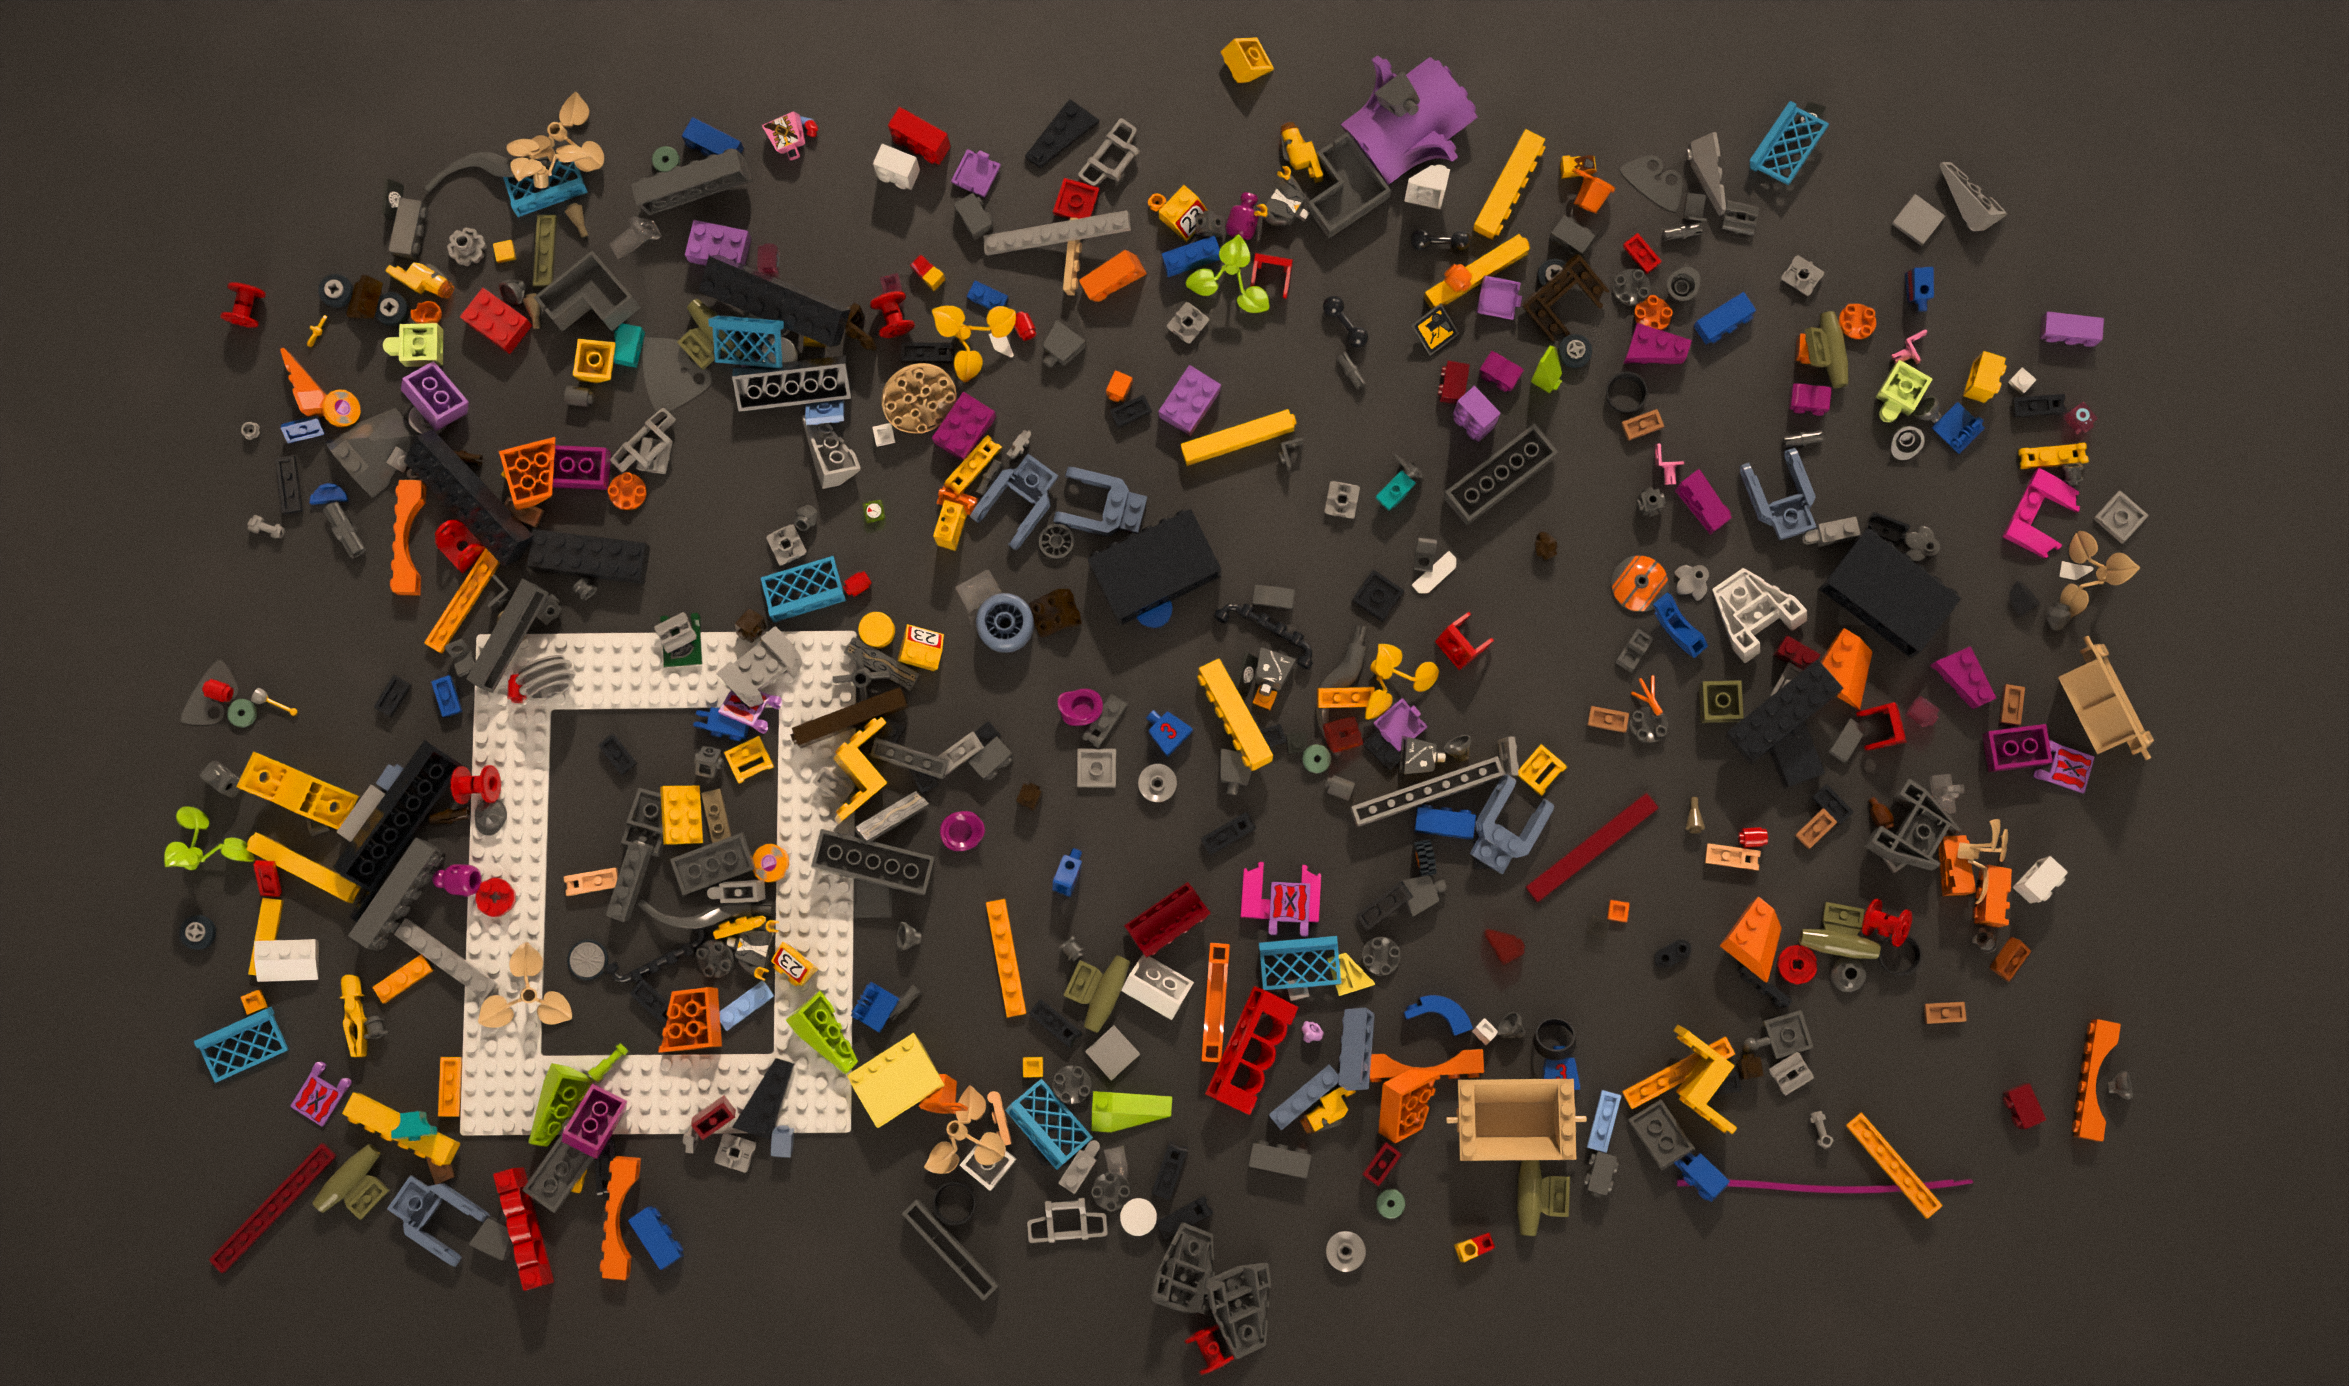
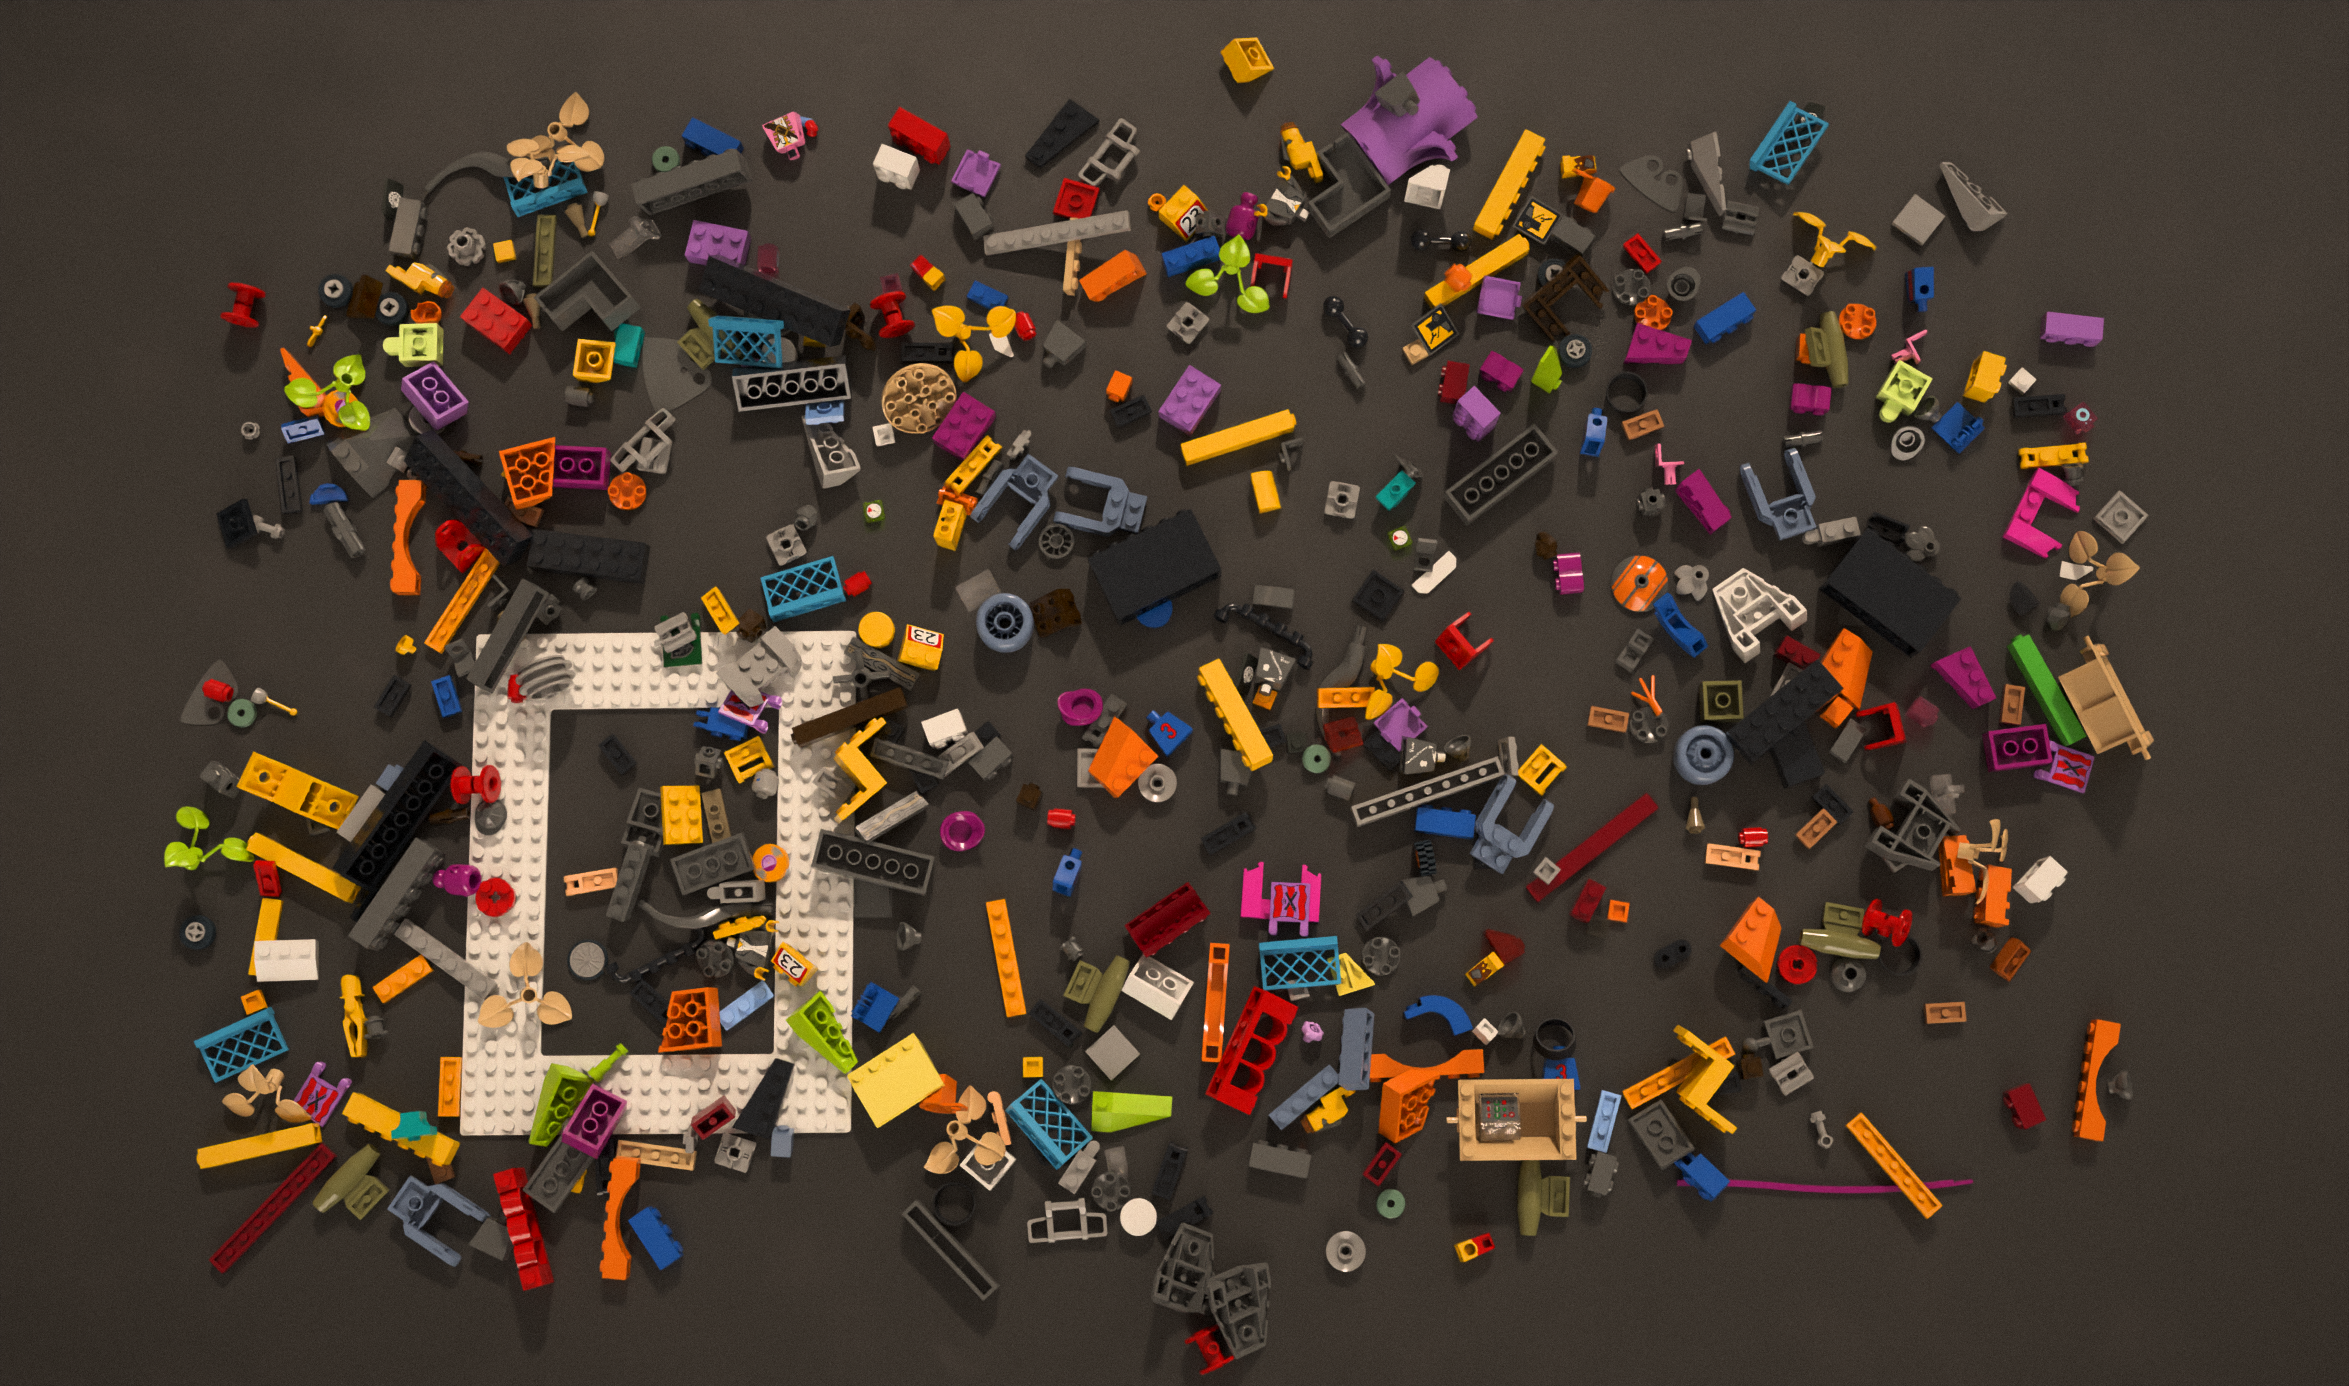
none -> yellow brick [197,1123,322,1169]
none -> black tile [216,499,258,549]
none -> tan plant [222,1064,312,1123]
none -> lime plant [284,355,370,431]
none -> yellow tile [396,635,416,655]
none -> hinge [588,191,609,237]
none -> tan plate [616,1140,697,1171]
none -> yellow plate [701,586,739,635]
none -> light grey head [752,769,779,799]
none -> white brick [921,708,968,750]
none -> red brick [1047,808,1076,829]
none -> orange wedge [1088,716,1158,798]
none -> yellow brick [1250,471,1281,514]
none -> tile [1387,526,1413,551]
none -> tan plate [1402,339,1428,365]
none -> leg [1465,951,1504,987]
none -> slope [1479,1093,1521,1141]
none -> piece [1512,196,1563,245]
none -> light grey plate [1533,857,1561,885]
none -> magenta brick [1553,552,1584,595]
none -> dark red brick [1569,878,1607,924]
none -> blue torso [1580,408,1607,457]
none -> sand blue wheel [1673,725,1734,785]
none -> yellow plant [1793,212,1877,267]
none -> orange brick [1820,696,1853,728]
none -> bright green brick [2007,634,2086,747]

